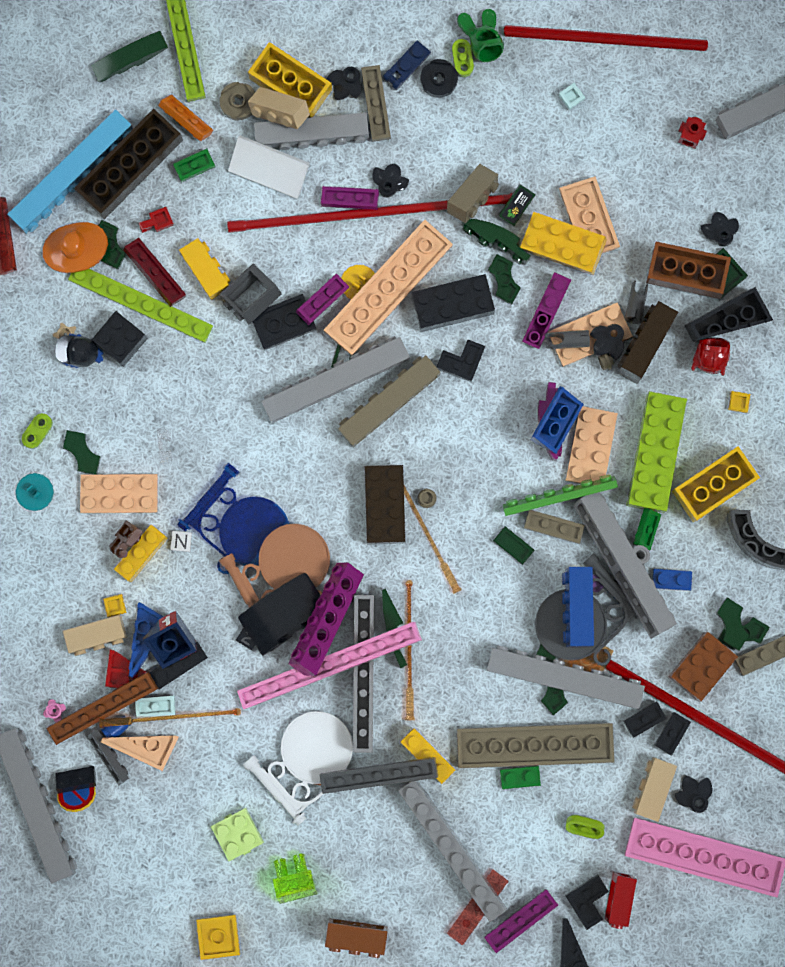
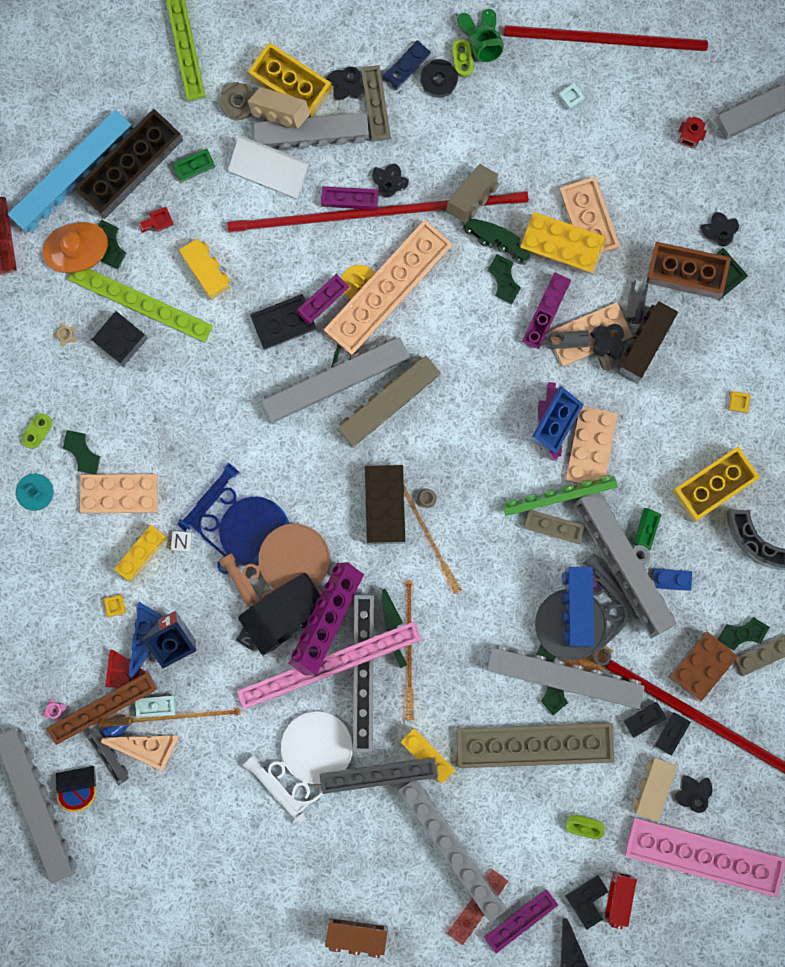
black hair [55,334,103,368] -> none
tan brick [63,615,127,656] -> none
dark green slope [91,31,168,82] -> none
reddish brown plate [109,520,143,558] -> none
dark red plate [123,238,186,307] -> none
black plate [150,642,208,690] -> none
orange plate [158,94,213,141] -> none
yellow plate [196,914,240,960] -> none
yellowish green plate [211,808,264,861] -> none
dark grey window [220,264,282,325] -> none
clear neon green brick [273,853,318,904] -> none
black brick [412,274,495,332] -> none
black plate [437,340,485,382] -> none
dark green tile [493,526,535,565] -> none
tile [499,183,536,226] -> none
green plate [500,766,541,789] -> none
lime brick [626,391,687,513] -> none
black wedge [684,287,773,342] -> none
red helmet [691,338,730,376] -> none
dark green tile [716,597,749,651] -> none

